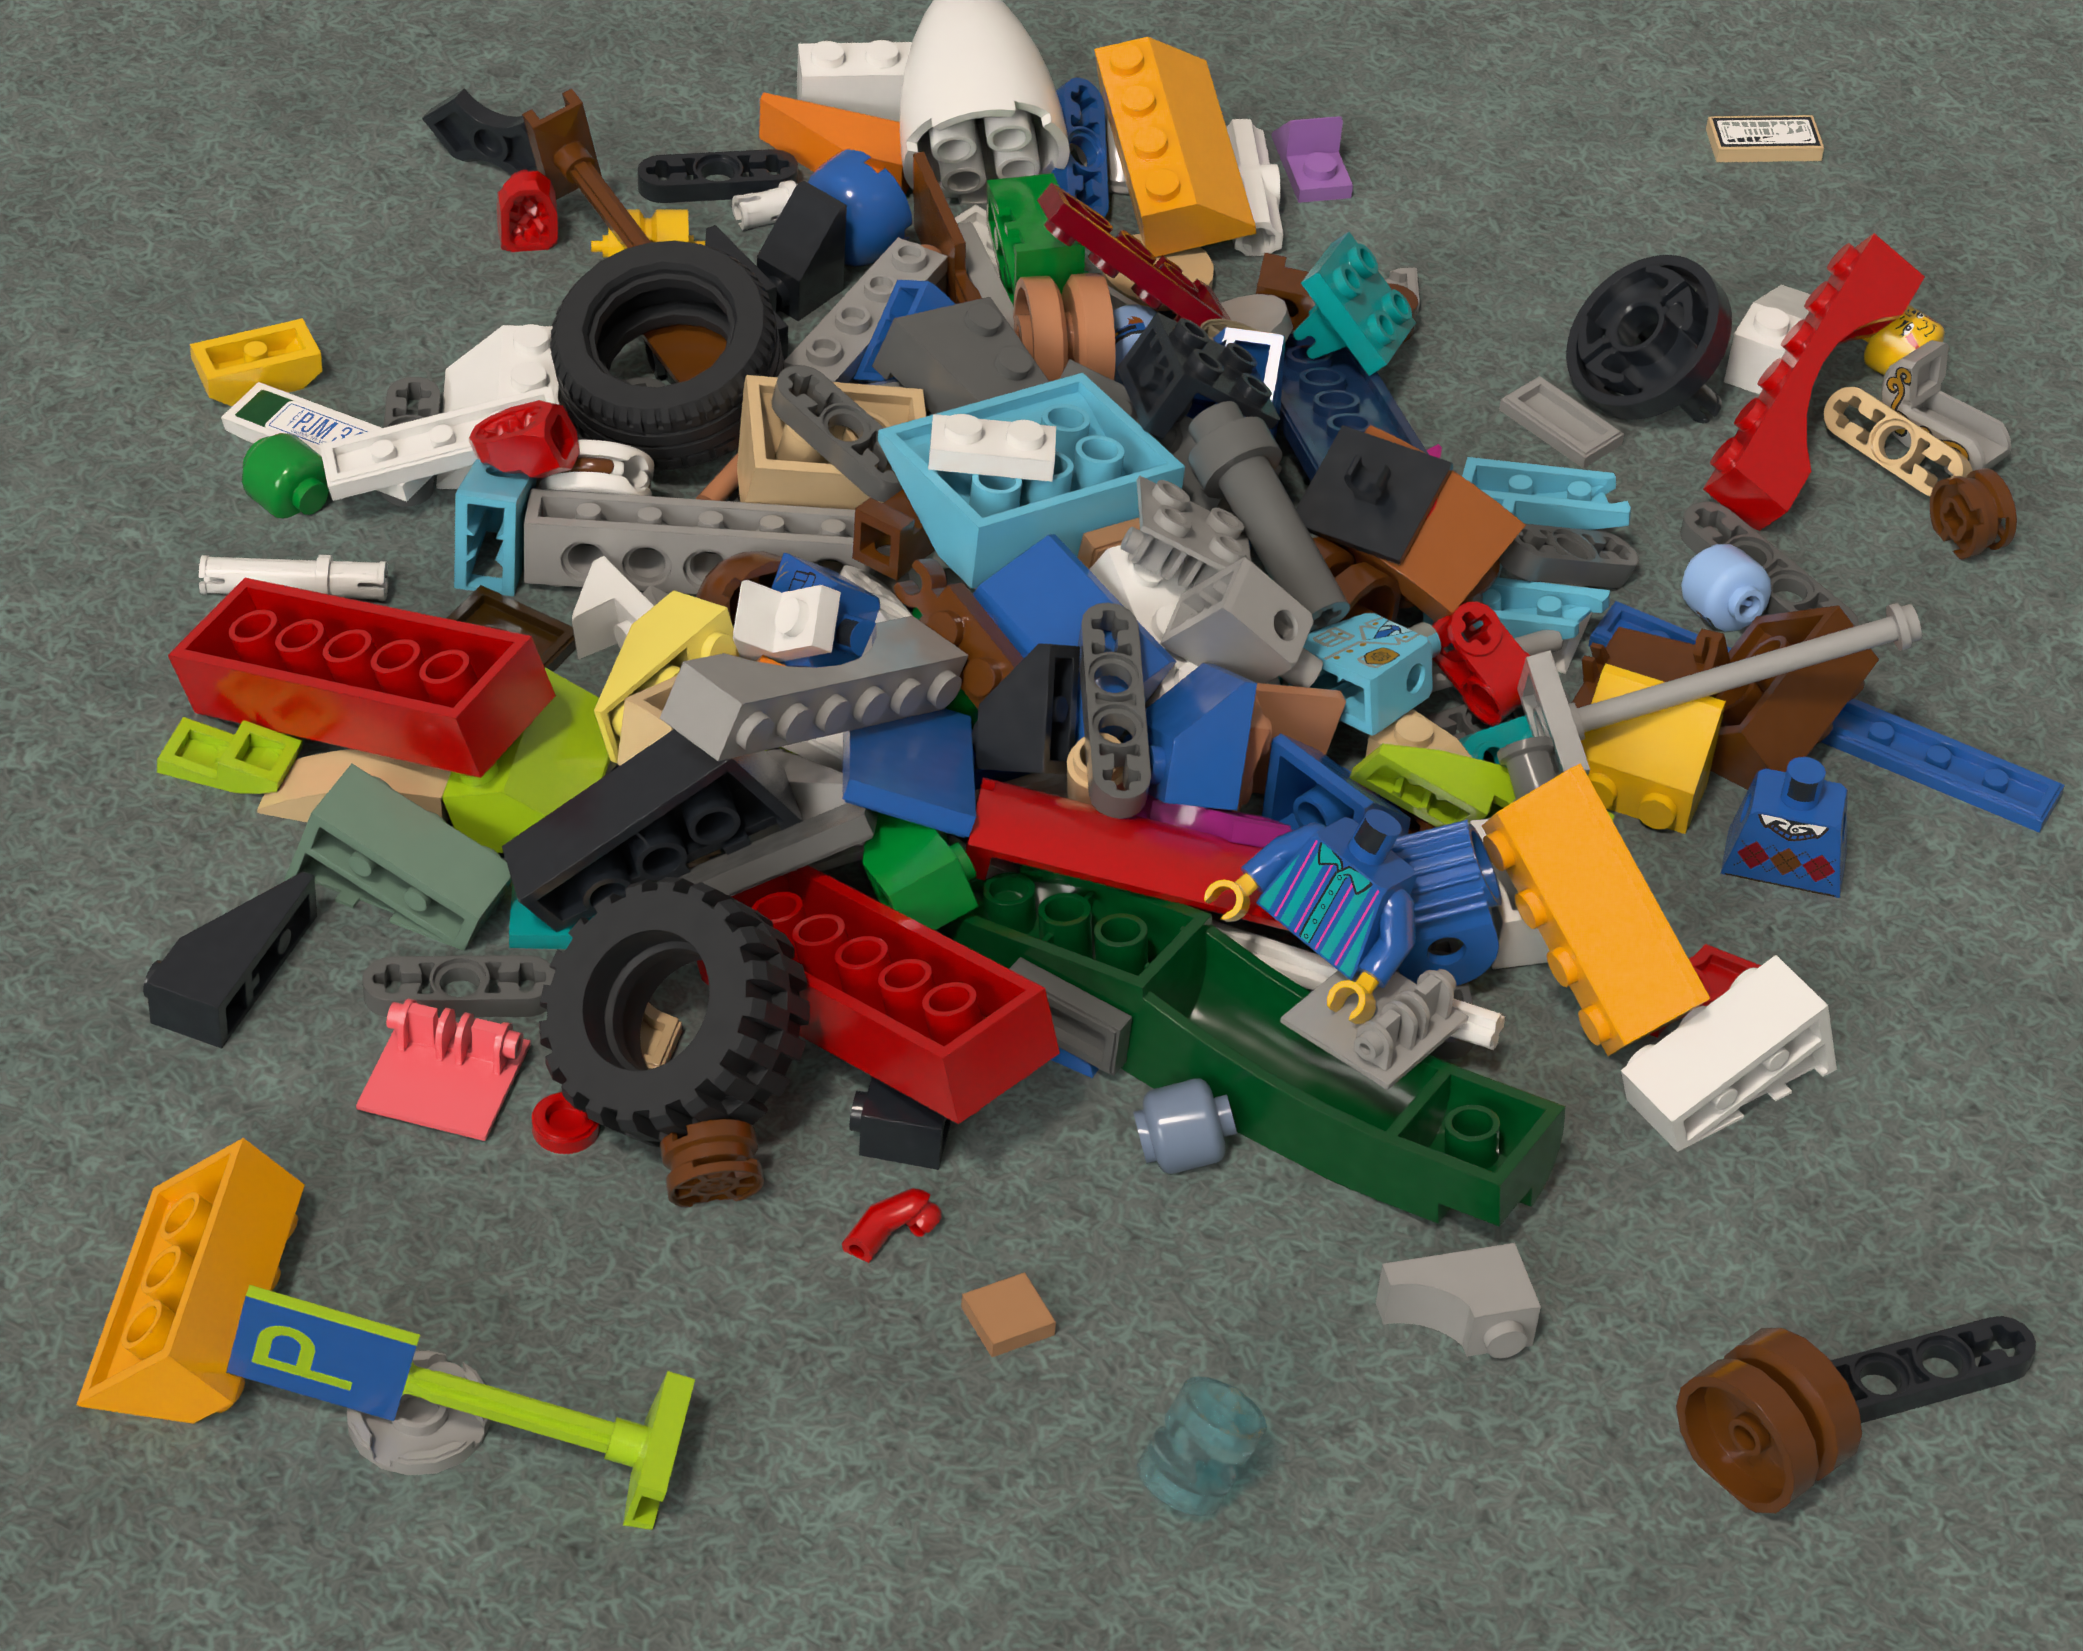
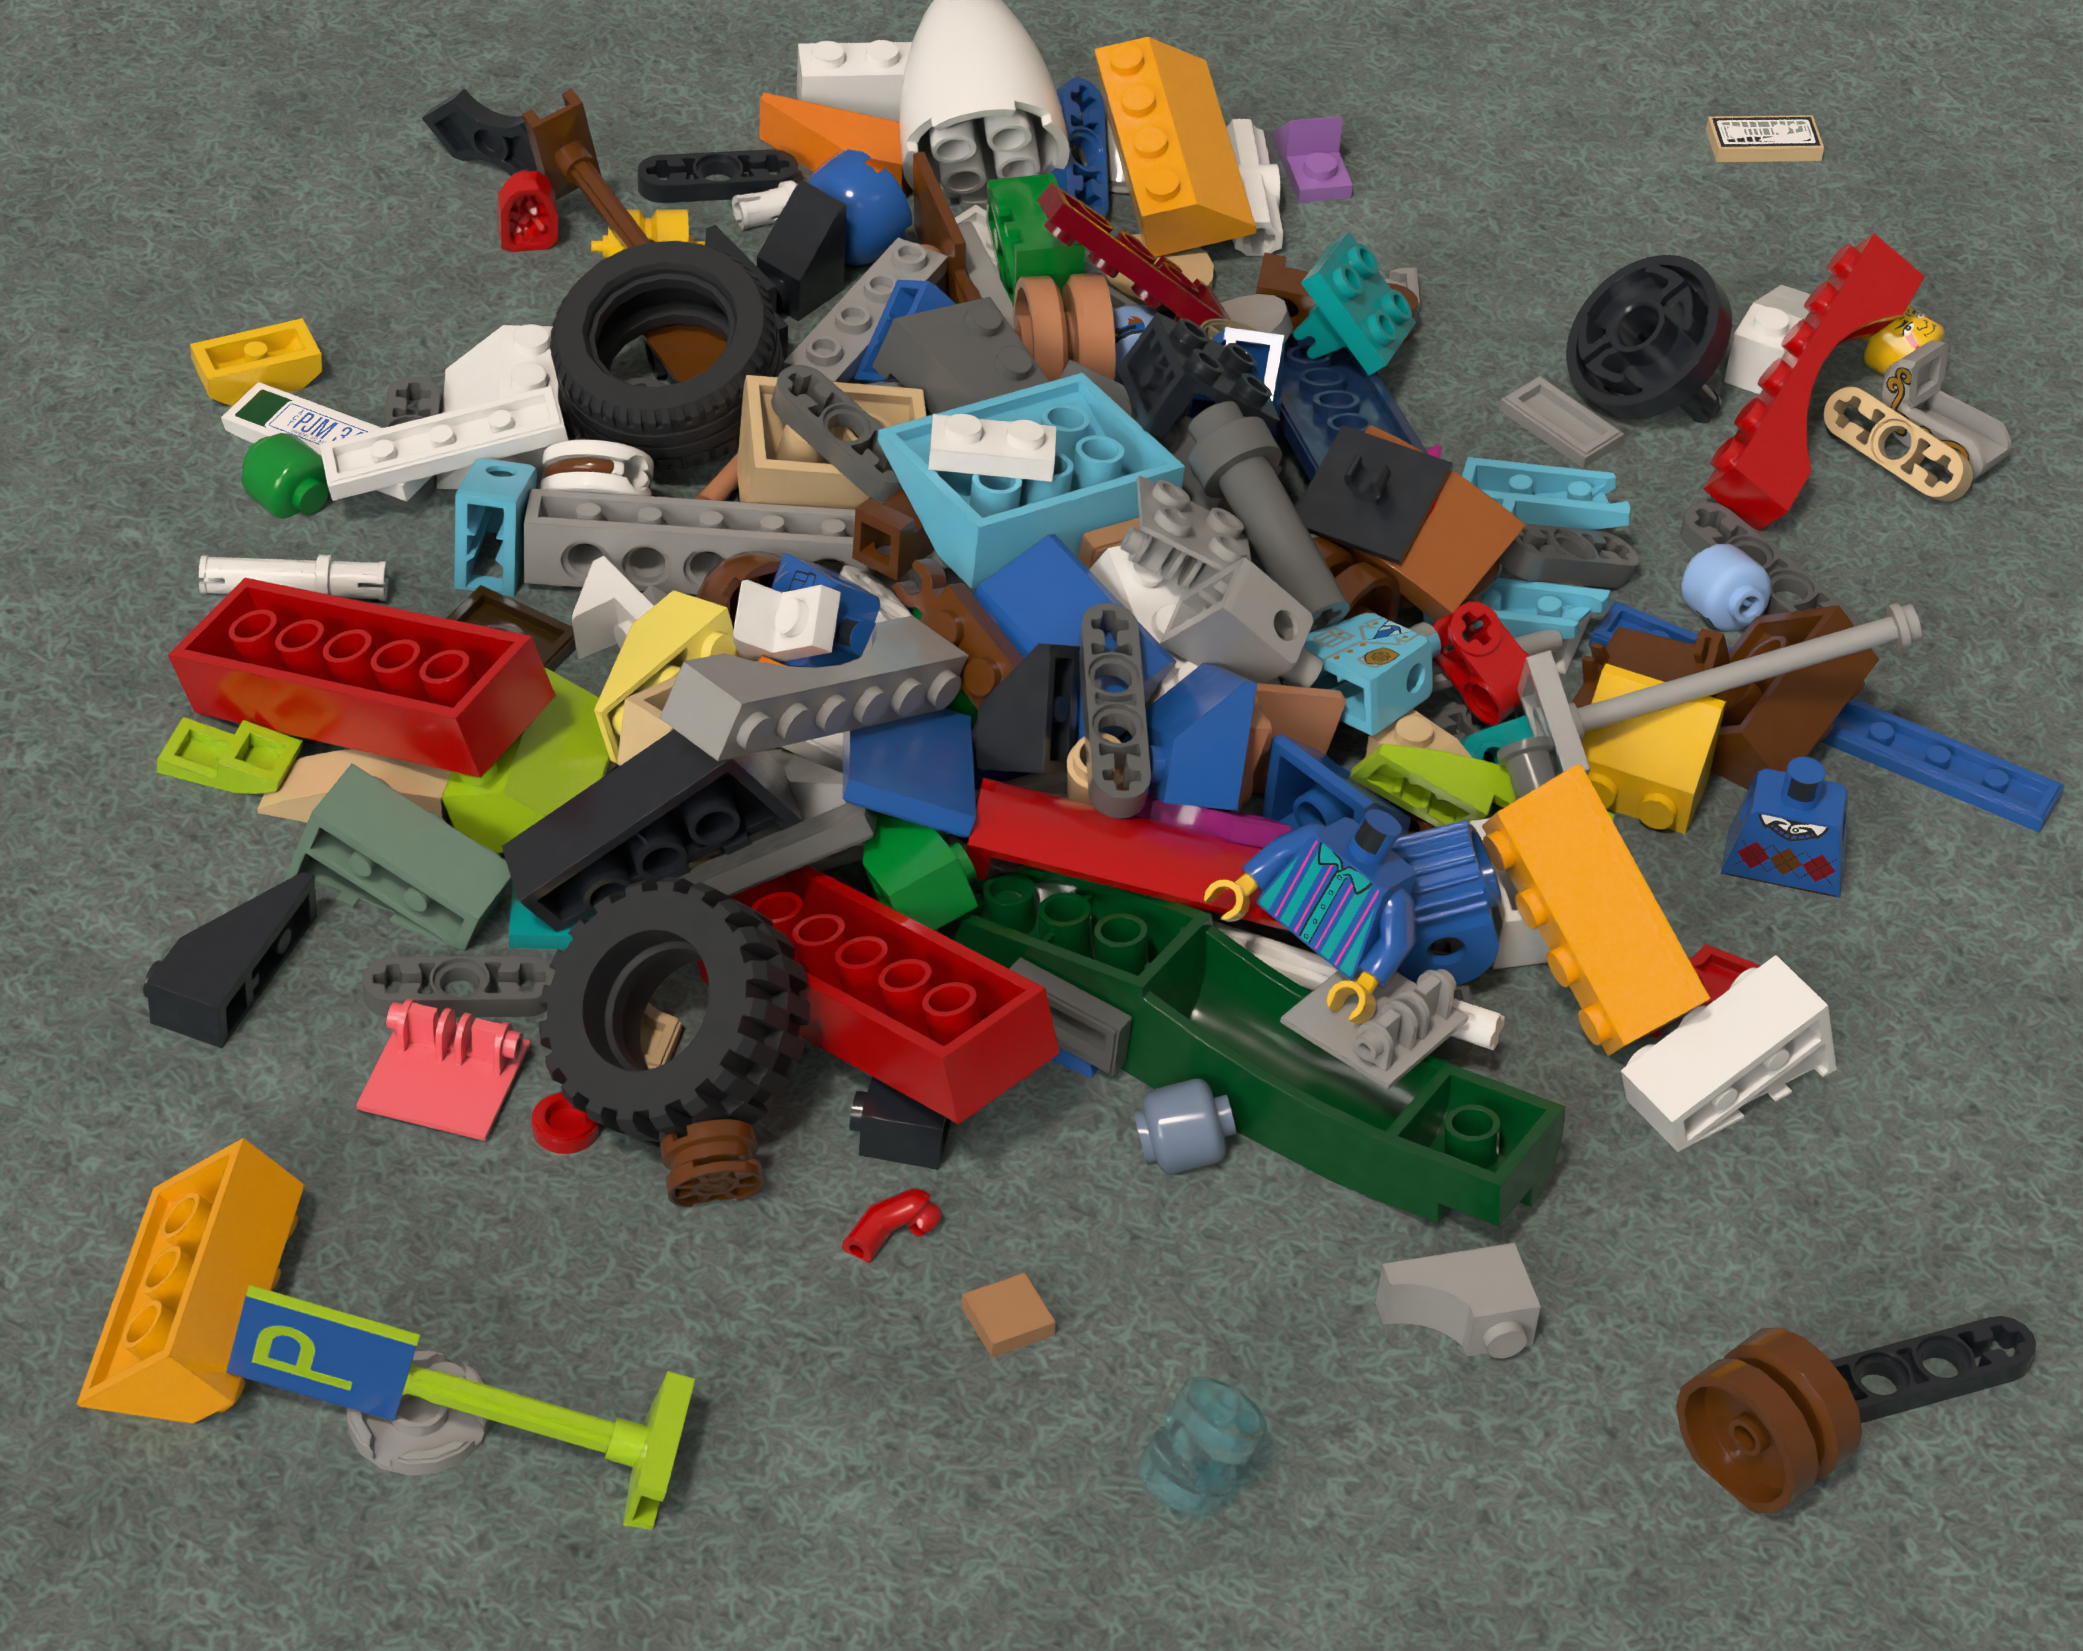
red rock [469,400,580,478] -> none
reddish brown wheel [1930,468,2017,559] -> none

